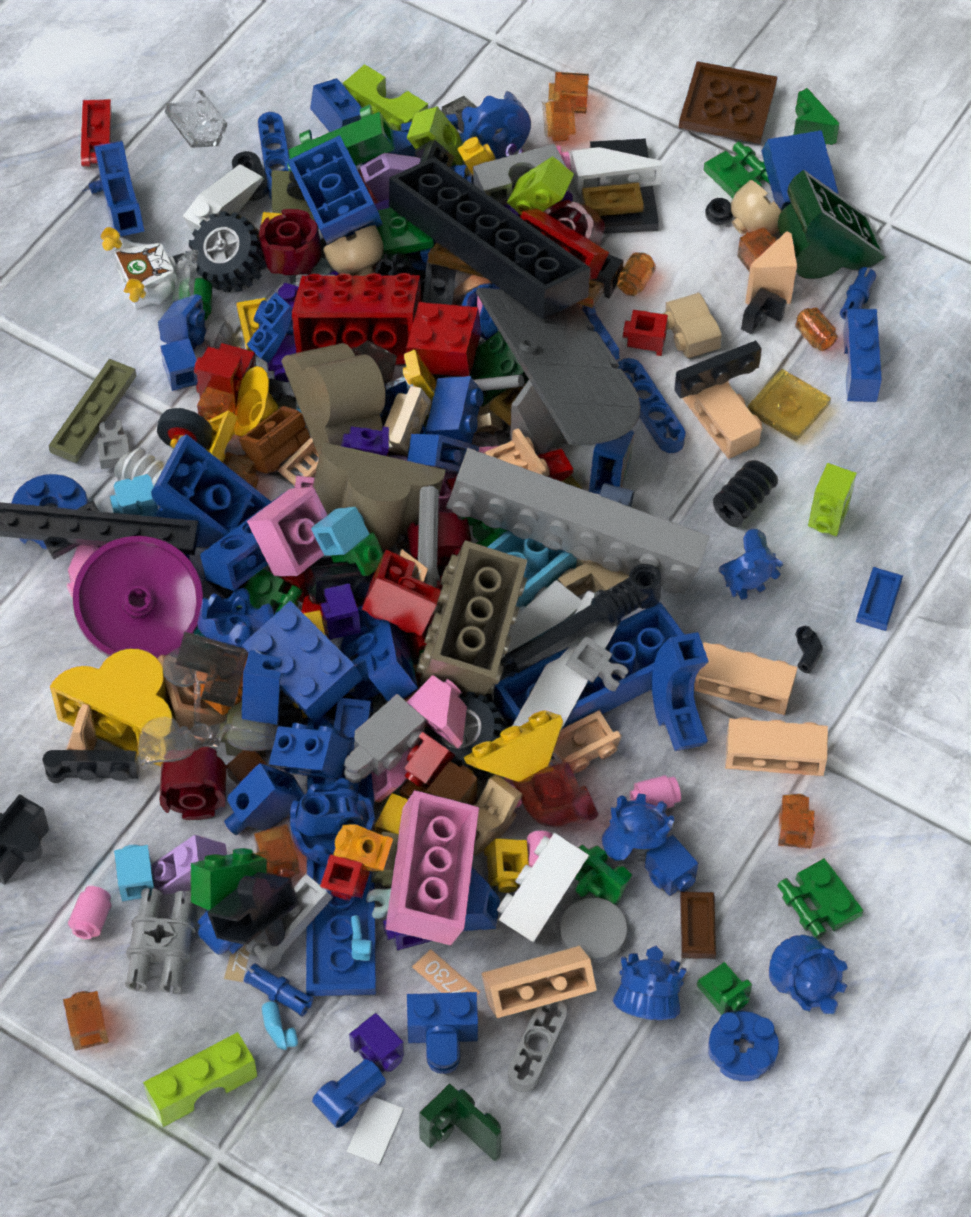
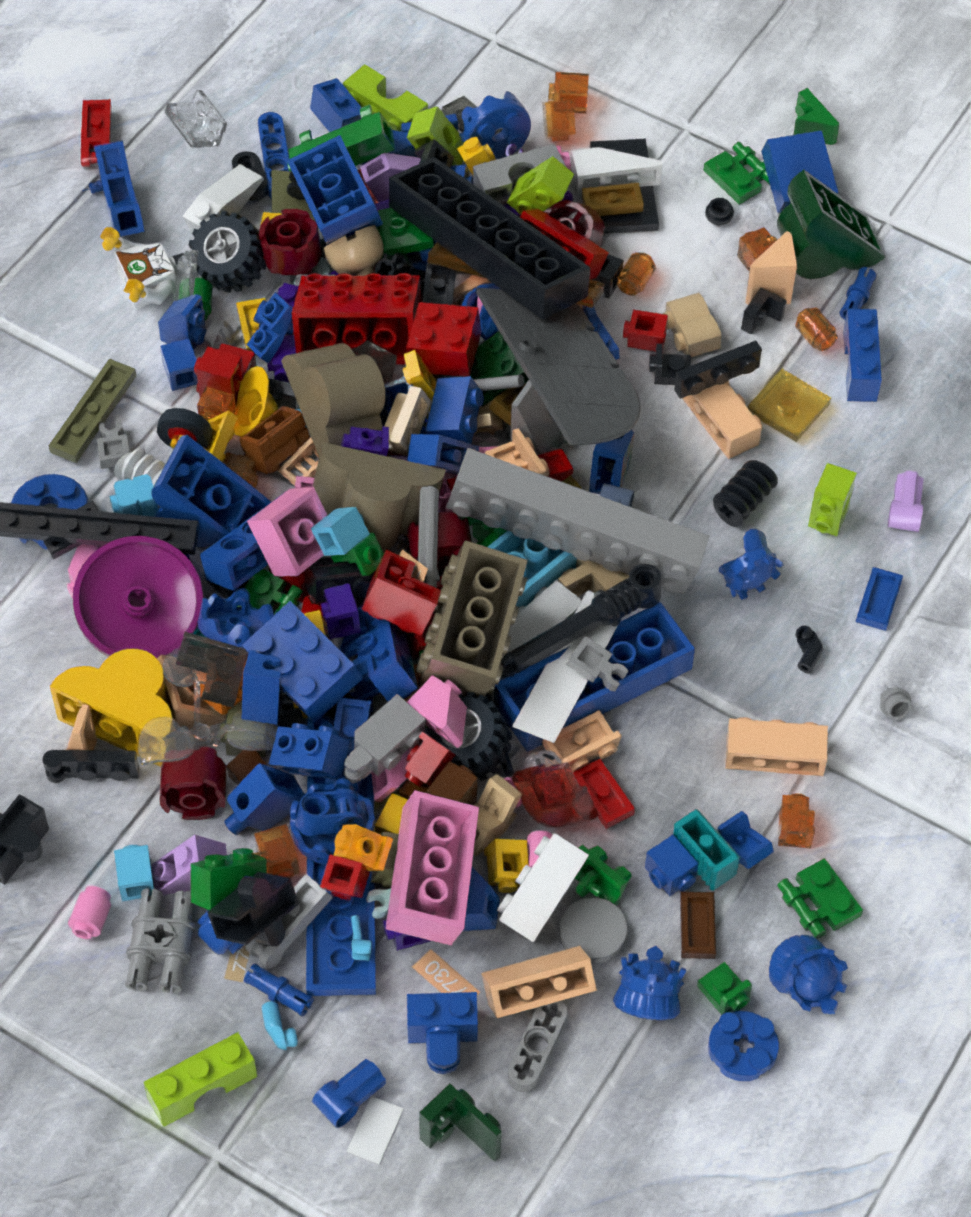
clear orange brick [63,991,109,1051] -> none
dark purple brick [349,1013,404,1073] -> none
yellow slope [463,710,563,782] -> none
blue hair [602,793,674,861] -> none
blue beam [617,358,686,453] -> none
bright pink brick [630,775,681,809] -> none
blue arch [652,632,709,752] -> none
reddish brown plate [679,61,778,144] -> none
light nougat brick [694,642,798,715] -> none
tan cylinder [731,180,782,238] -> none
none -> red plate [572,759,635,829]
none -> black bracket [649,344,691,385]
none -> teal brick [673,809,741,891]
none -> blue bracket [717,811,774,869]
none -> light grey plate [880,686,912,720]
none -> lavender piece [888,471,924,532]

